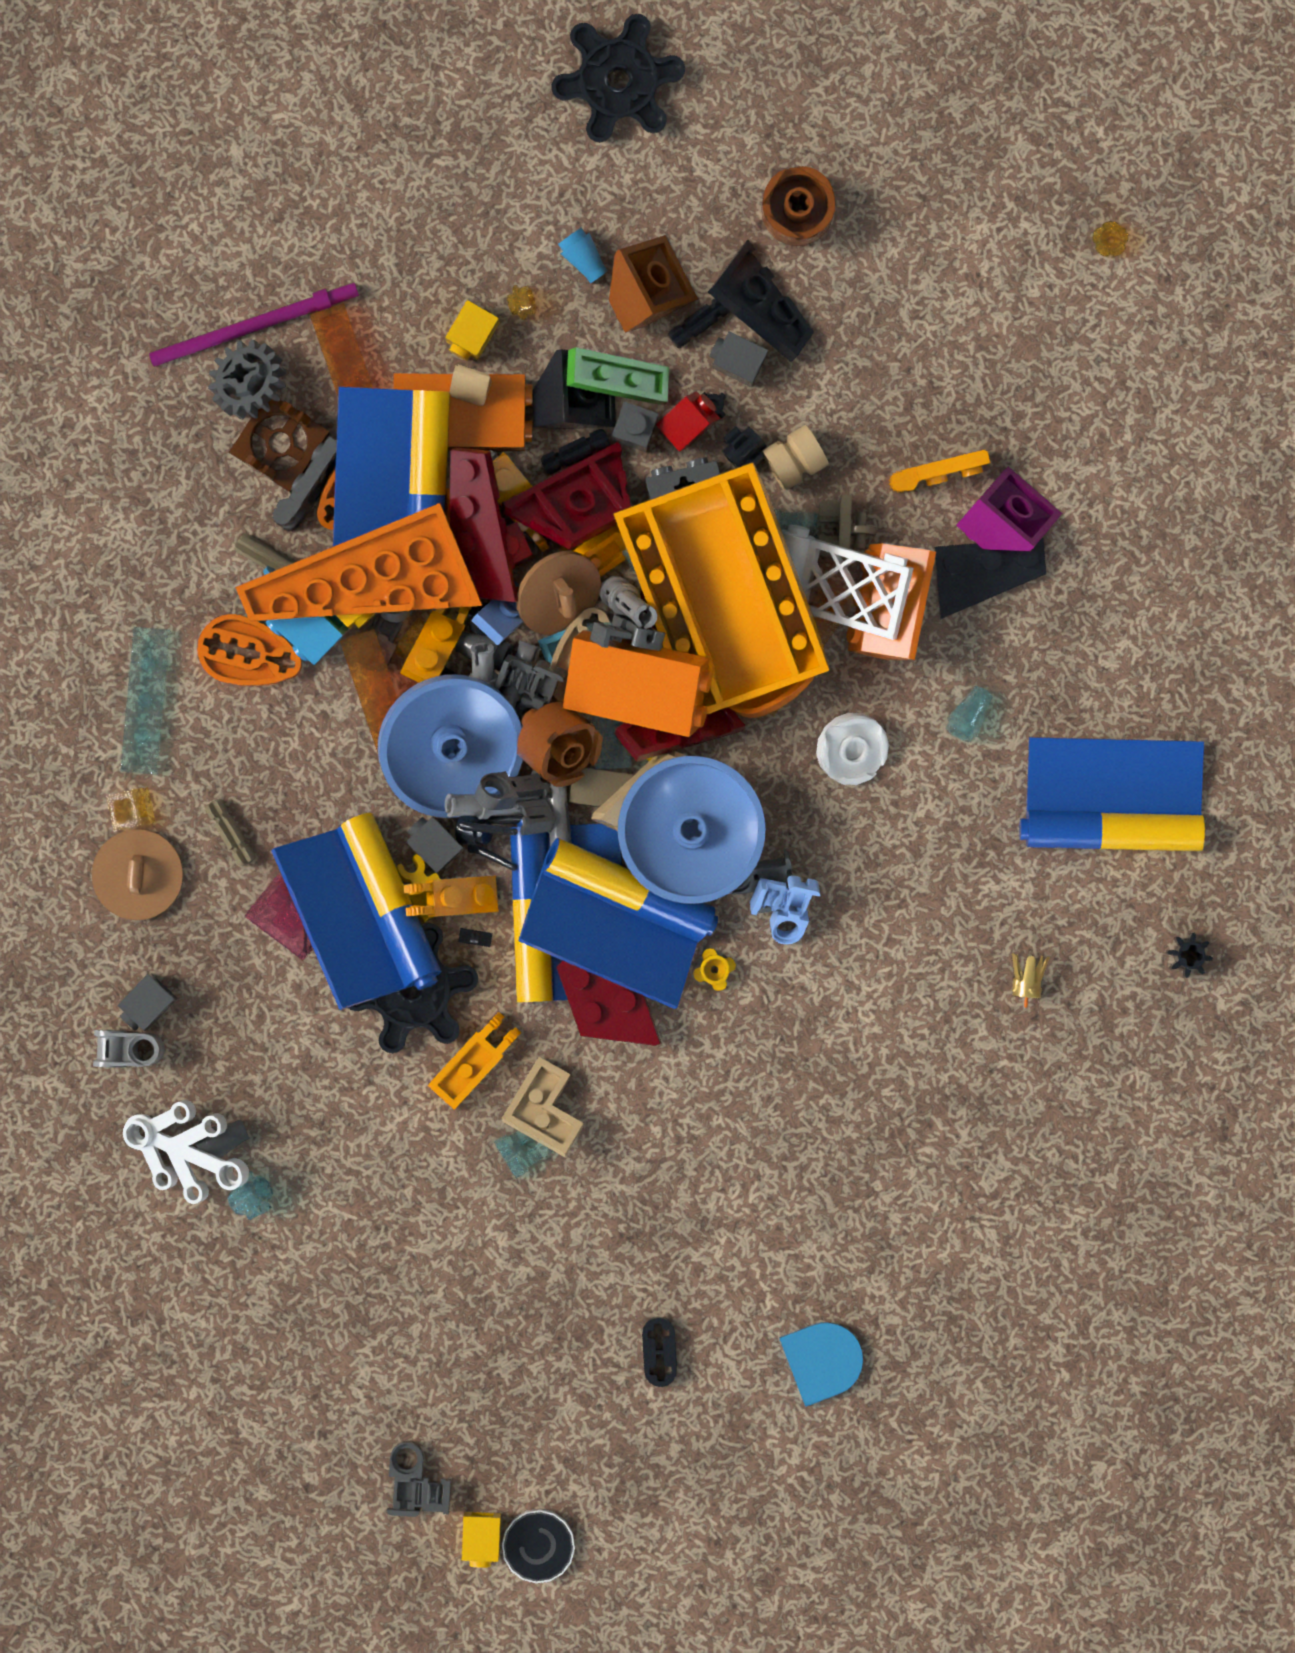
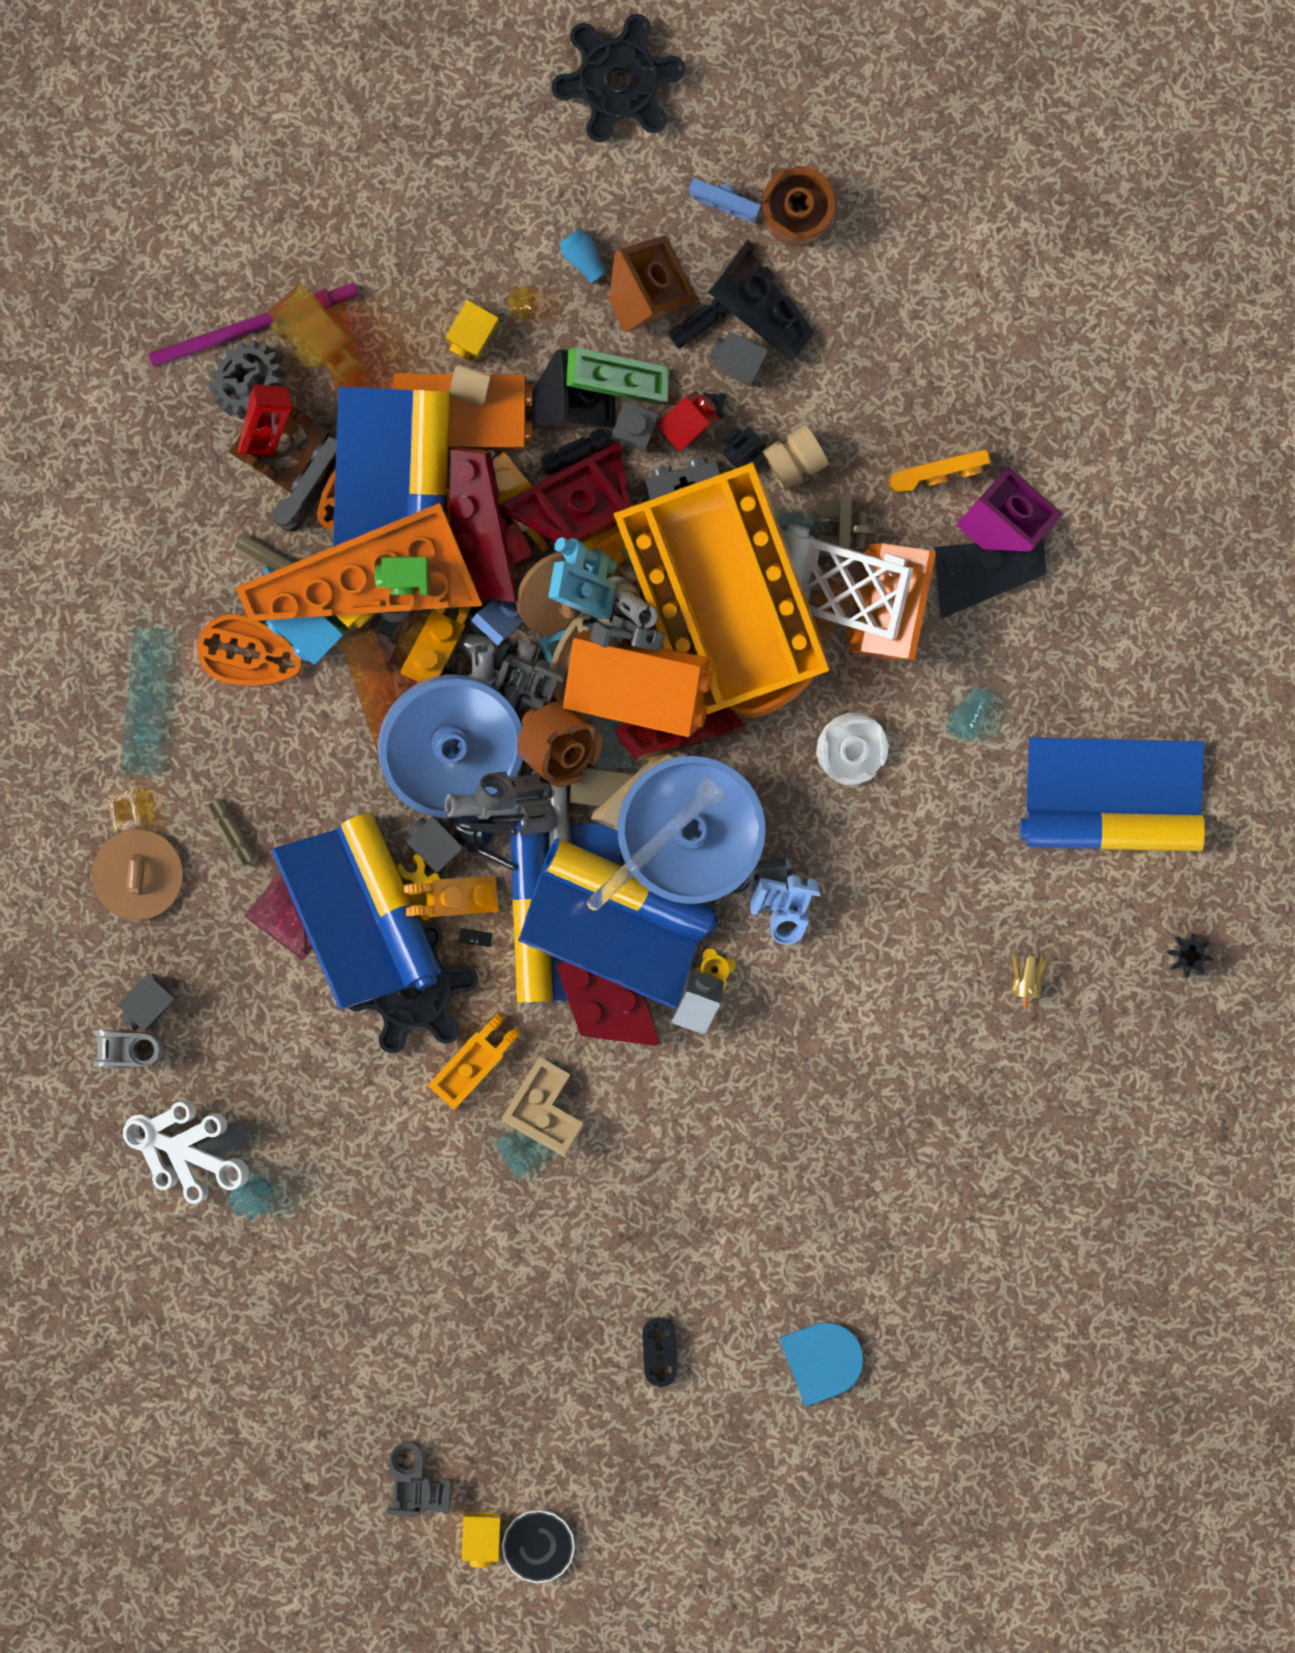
clear yellow plate [1092,221,1128,257] -> none
none -> red slope [238,384,292,456]
none -> clear yellow brick [267,283,363,385]
none -> bright green brick [375,556,429,595]
none -> medium azure plate [548,537,617,619]
none -> clear piece [587,775,728,911]
none -> brick [671,969,724,1035]
none -> medium blue plate [688,178,761,223]

